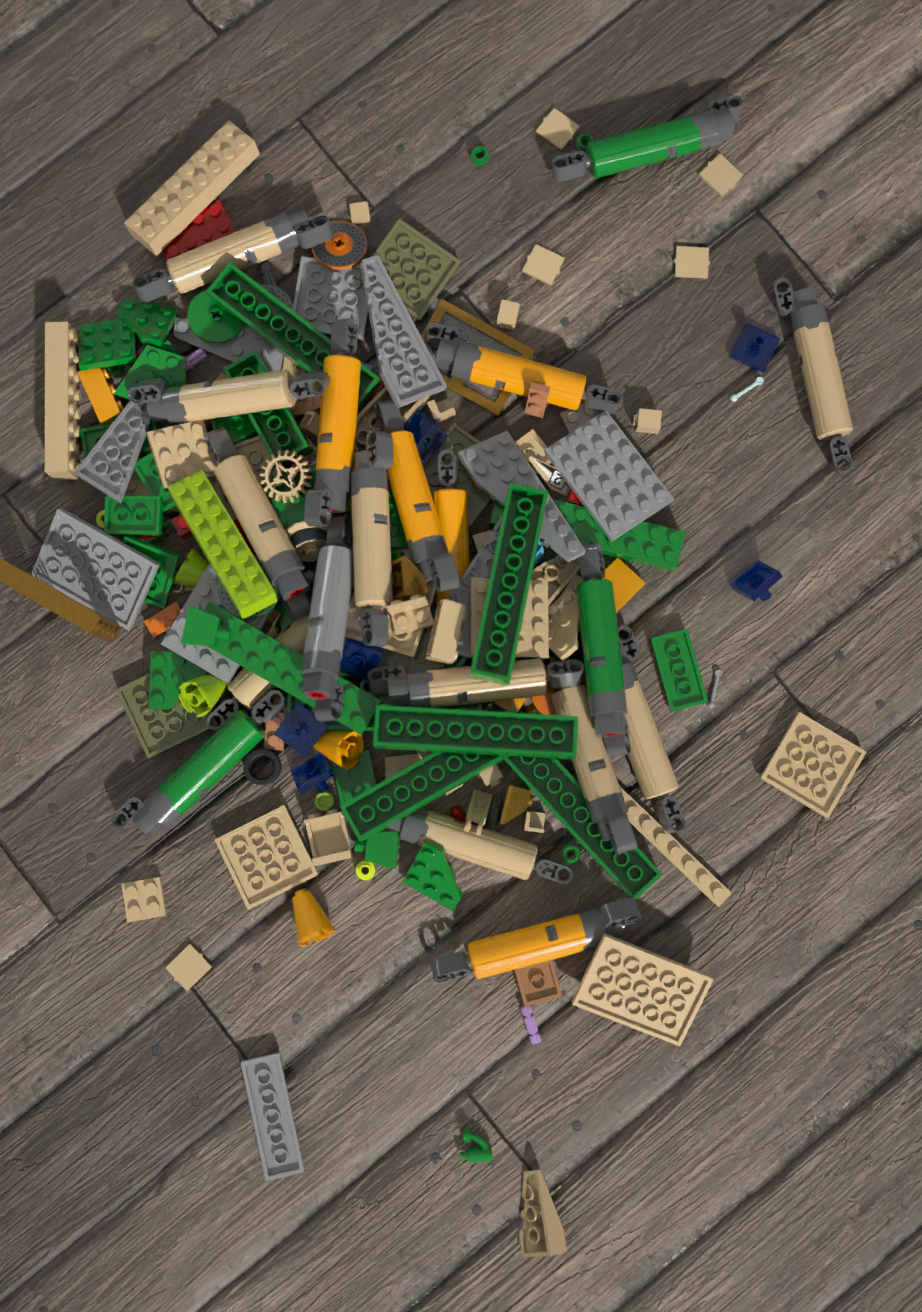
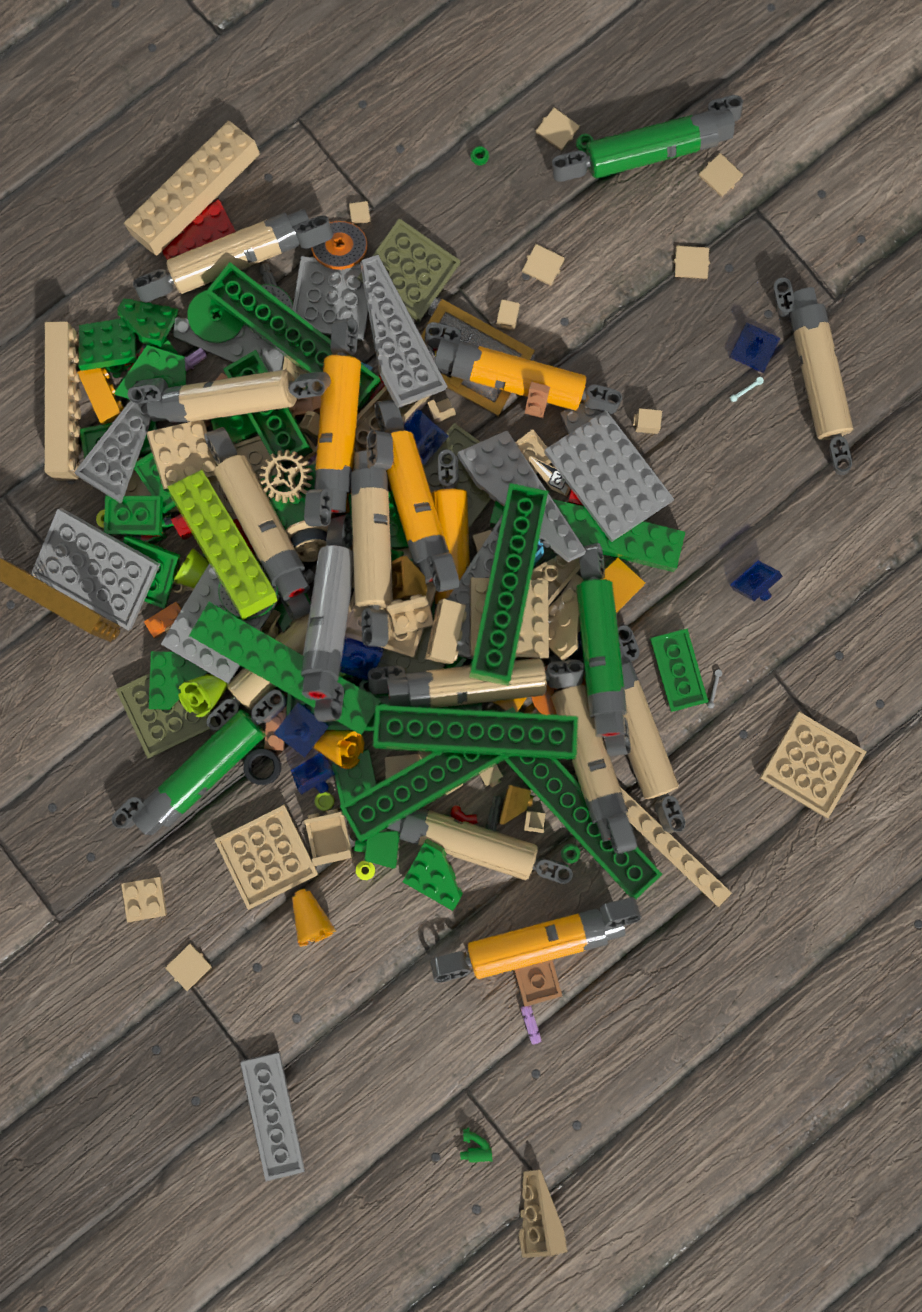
green torso [180,606,231,646] -> none
tan hinge [464,789,492,835] -> none
tan plate [572,933,714,1046] -> none

